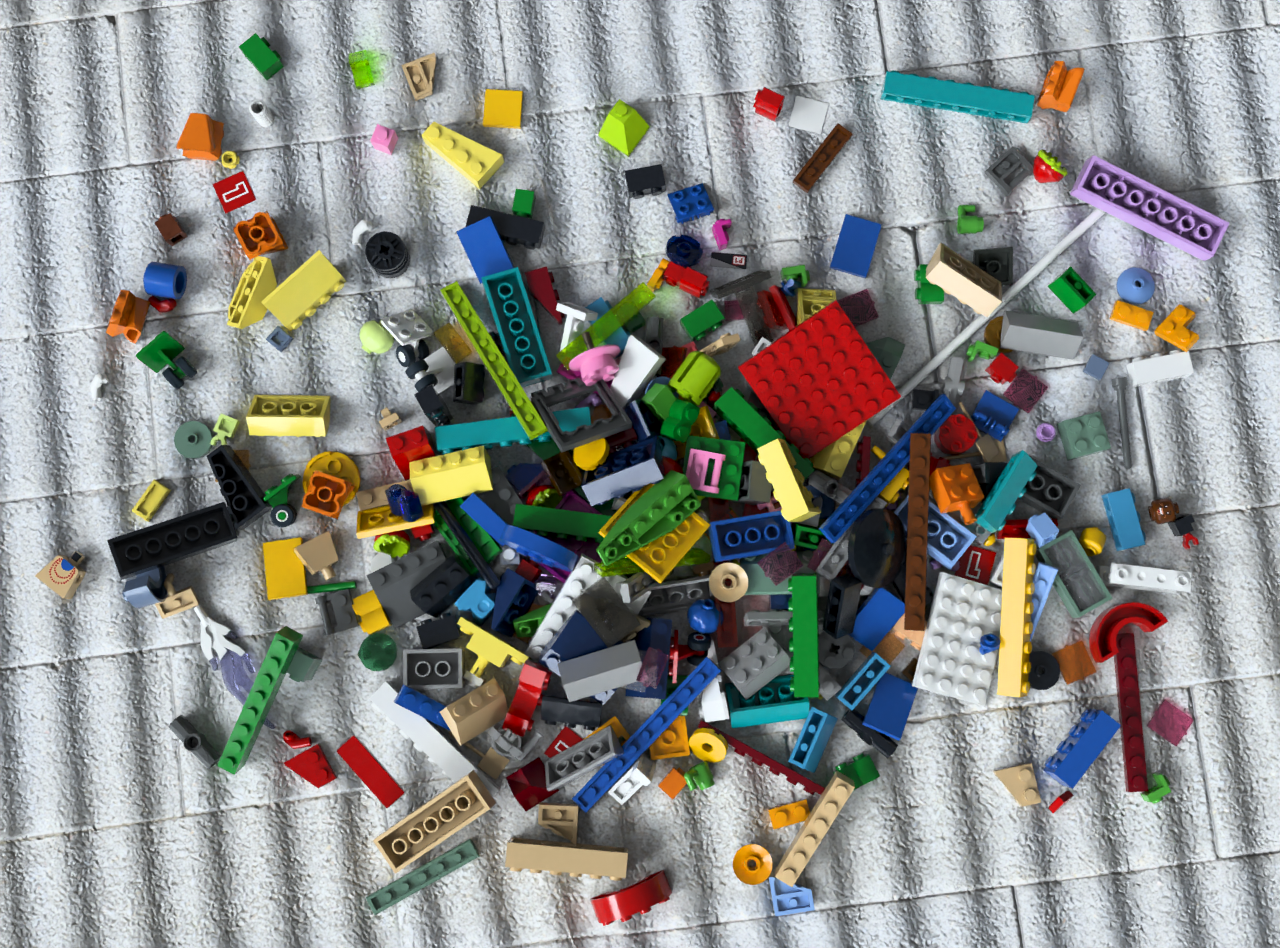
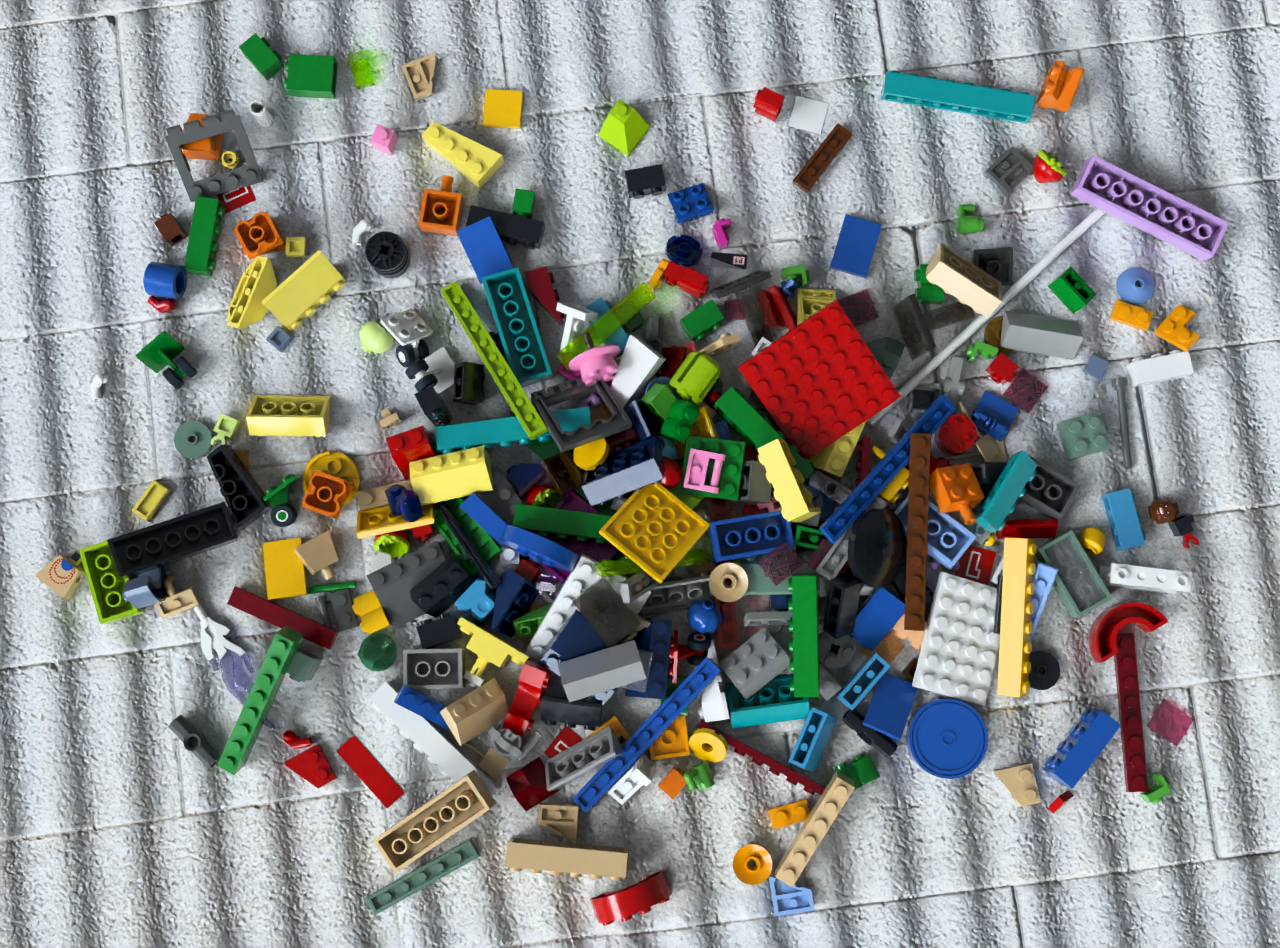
orange piece [106,290,150,344] -> none
clear yellow plate [434,322,472,364] -> none
bright green wedge [596,470,701,566] -> none
clear pink piece [636,647,669,689] -> none
blue plate [979,634,1000,655] -> none
light blue brick [1025,512,1059,548] -> none
lavender plate [1036,423,1056,442] -> none
clear orange piece [1052,640,1096,685] -> none
none -> lime brick [79,541,146,625]
none -> dark grey hinge [165,109,263,202]
none -> green brick [184,196,225,277]
none -> dark red tile [227,586,339,650]
none -> green brick [284,54,338,99]
none -> light yellow plate [286,237,307,257]
none -> orange brick [418,175,465,237]
none -> clear smoke piece [891,294,975,360]
none -> blue brick [906,698,988,779]
none -> black bar [994,575,1003,634]

